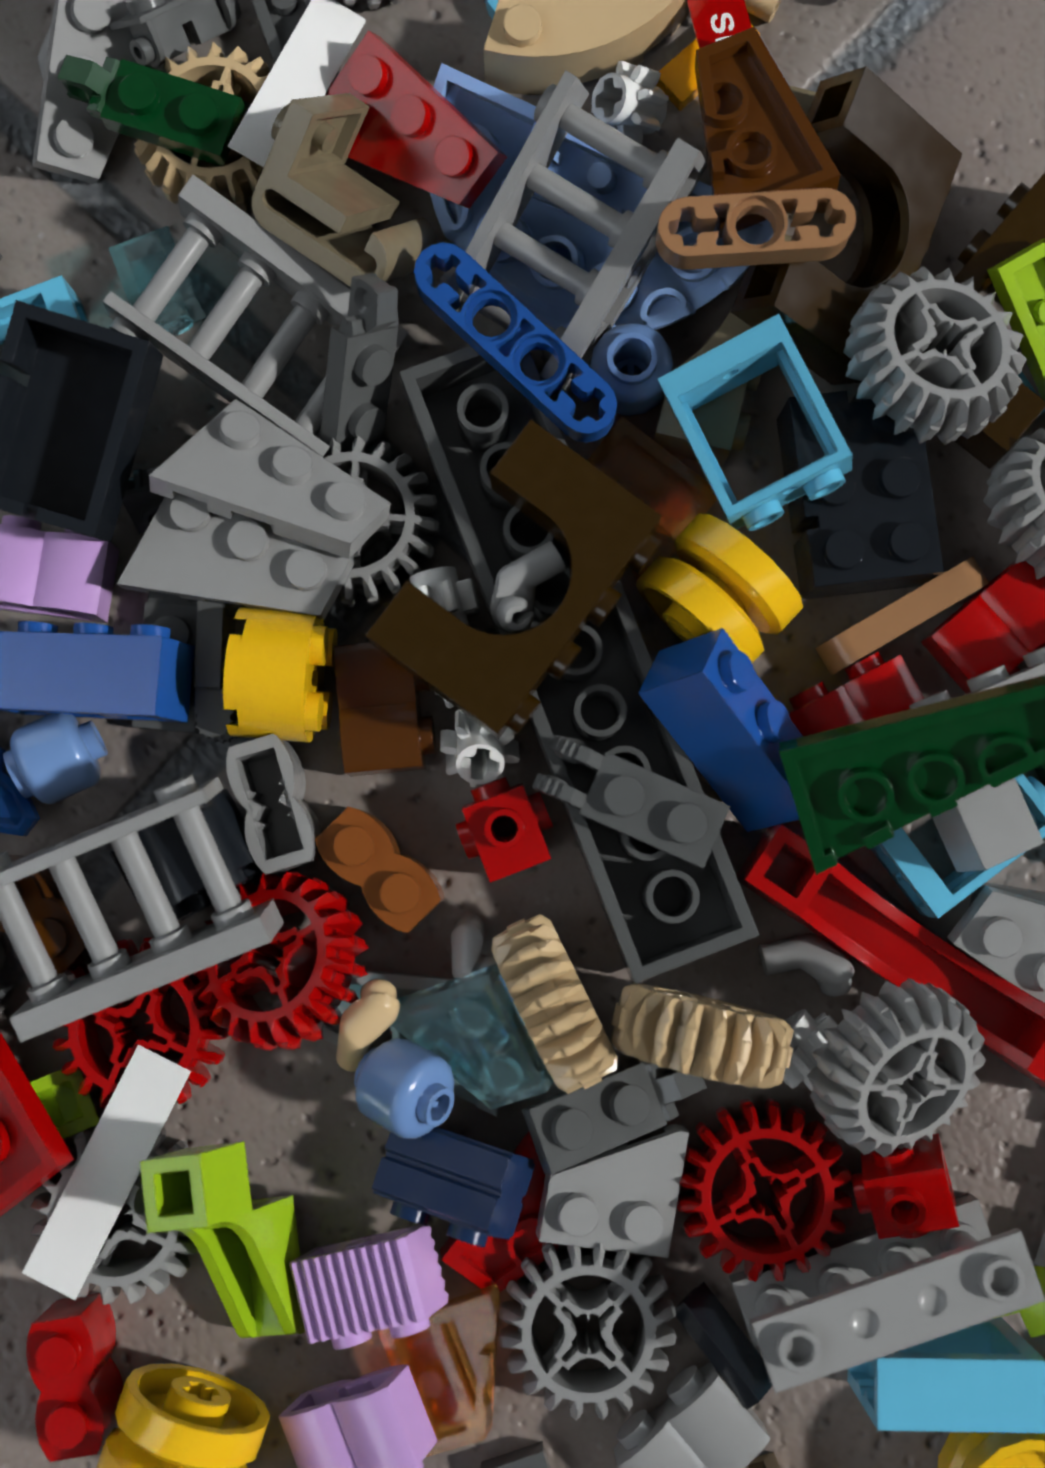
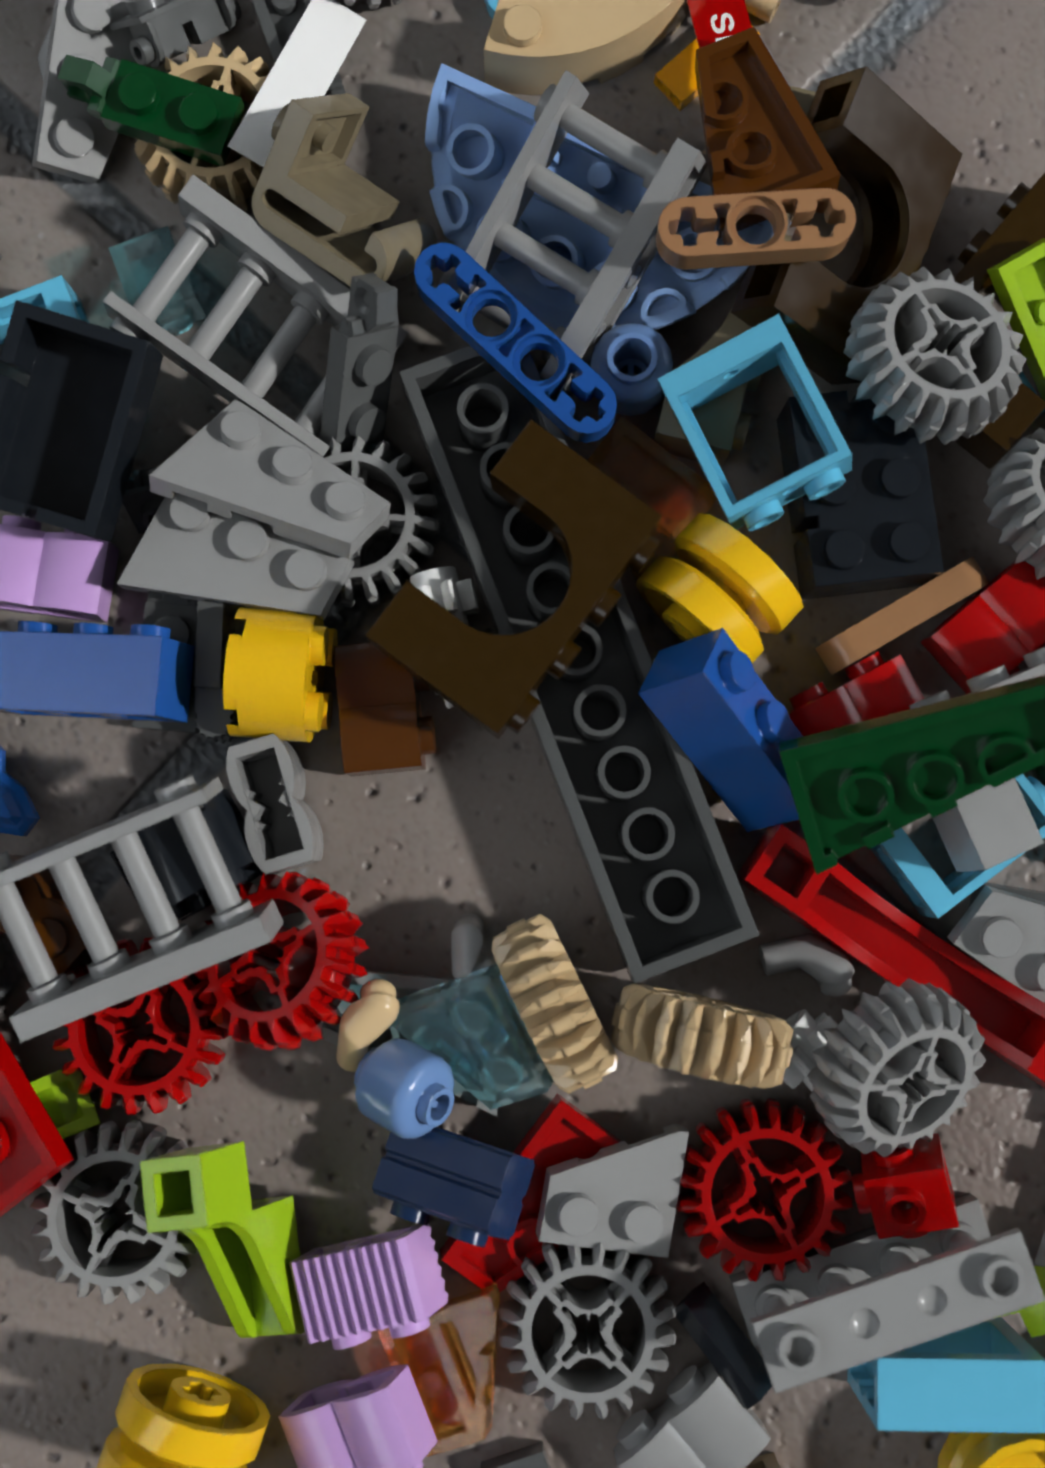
medium blue head [3,713,108,804] -> none
white sticker [22,1044,191,1300] -> none
red brick [26,1293,124,1462] -> none
dark orange brick [315,807,445,933] -> none
wing [325,30,508,209] -> none
white gear [440,710,520,787] -> none
red brick [455,777,553,883] -> none
light grey arm [490,541,566,633] -> none
dark grey hinge [522,1062,707,1175] -> none
dark grey hinge [532,735,730,868] -> none
white gear [591,60,668,145] -> none

